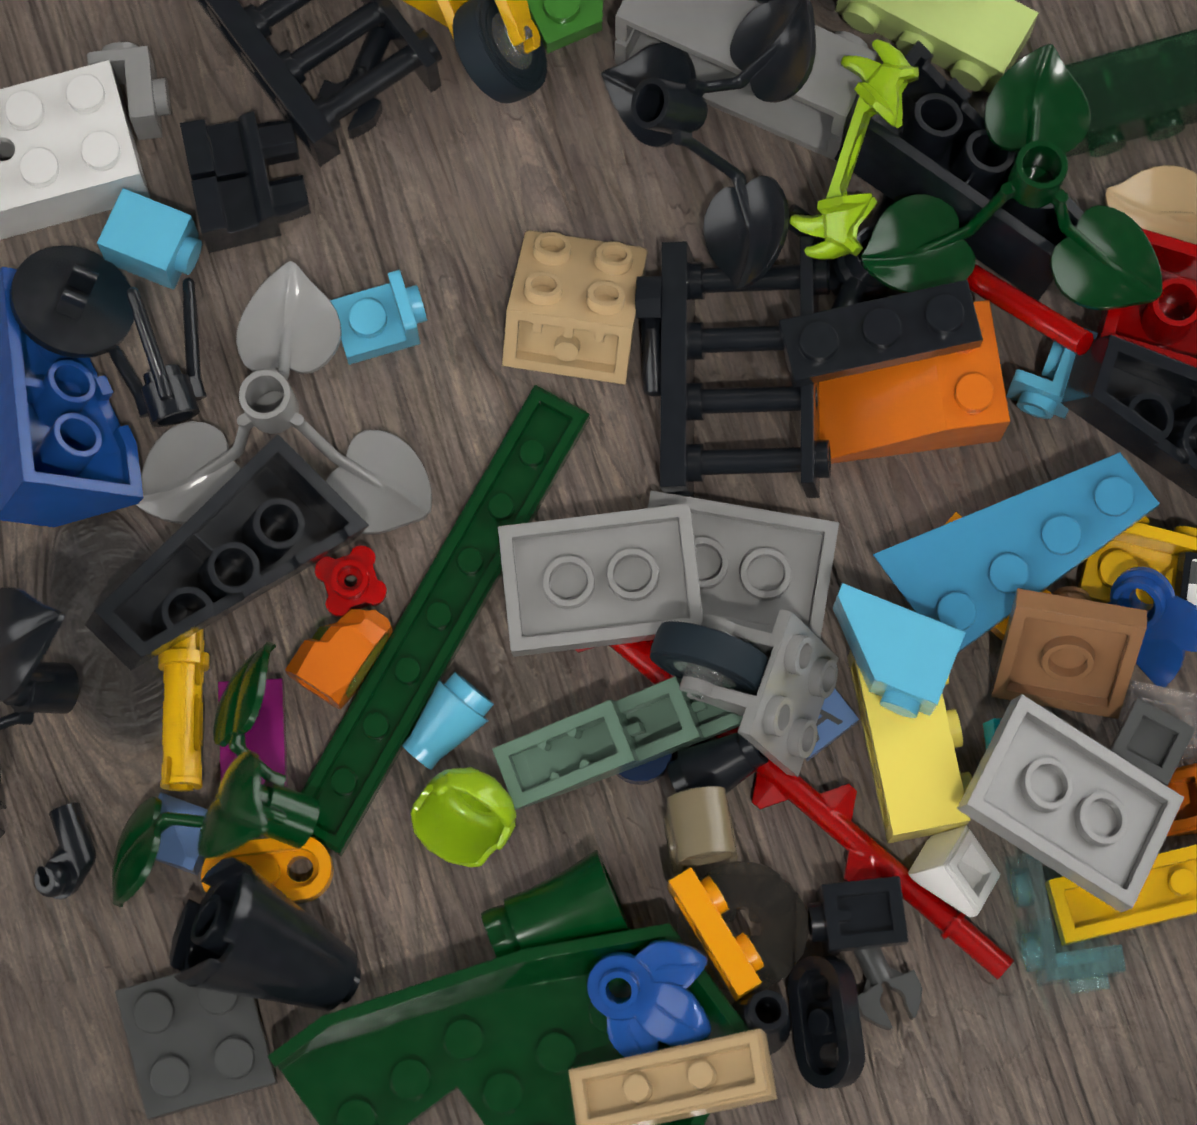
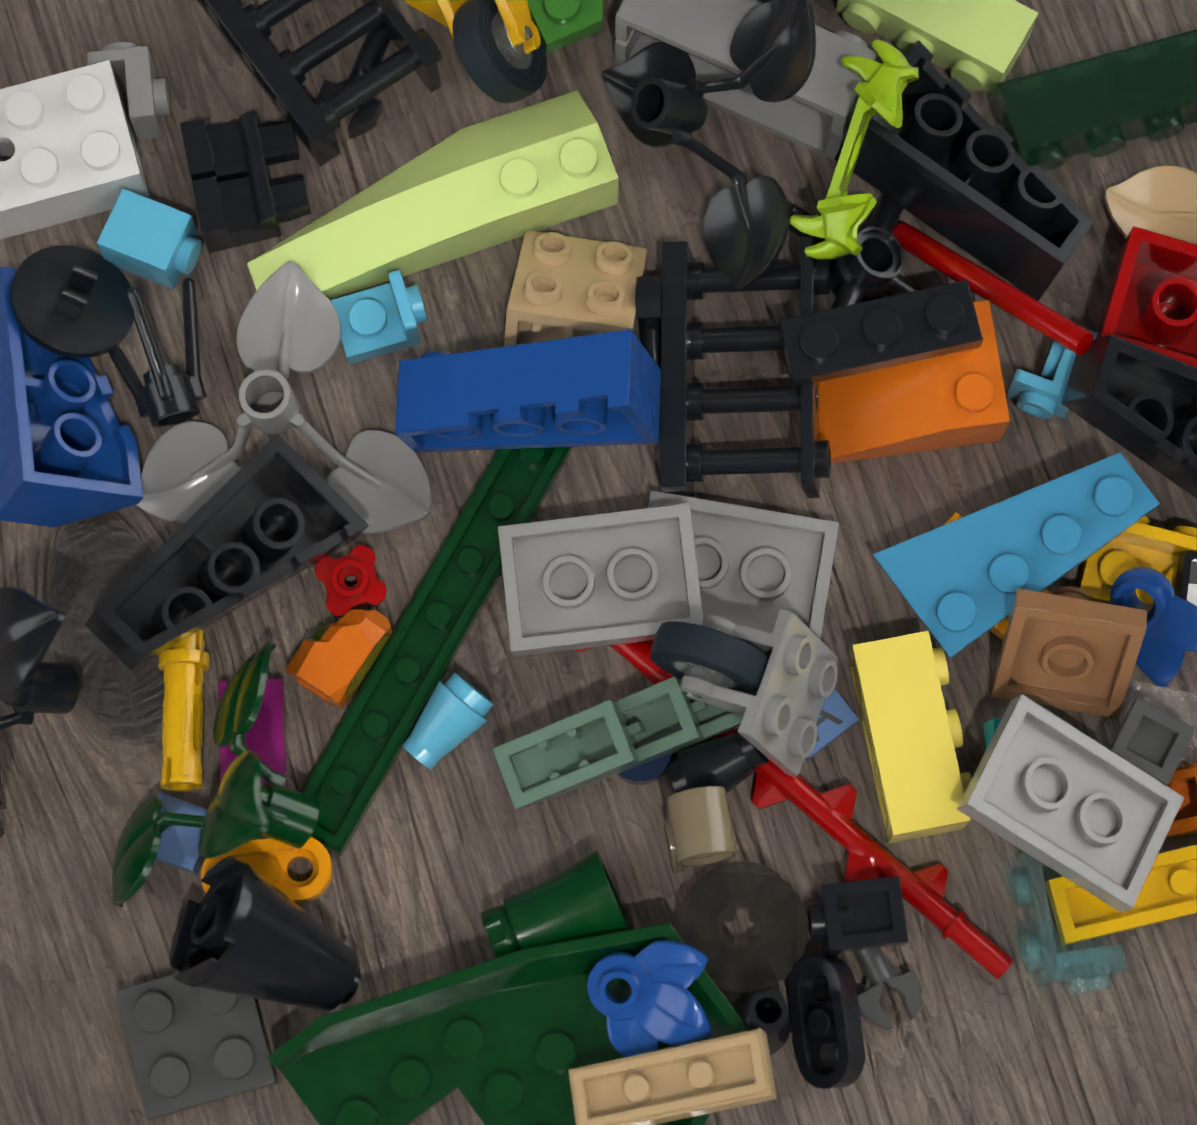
black arm [34,802,96,900] -> none
lime hair [410,767,517,868] -> none
light orange plate [667,867,764,1001] -> none
medium azure slope [832,583,966,718] -> none
dark green plant [861,44,1162,310] -> none
white slope [908,825,1000,917] -> none
none -> yellowish green wedge [247,90,619,300]
none -> blue wedge [395,329,661,452]

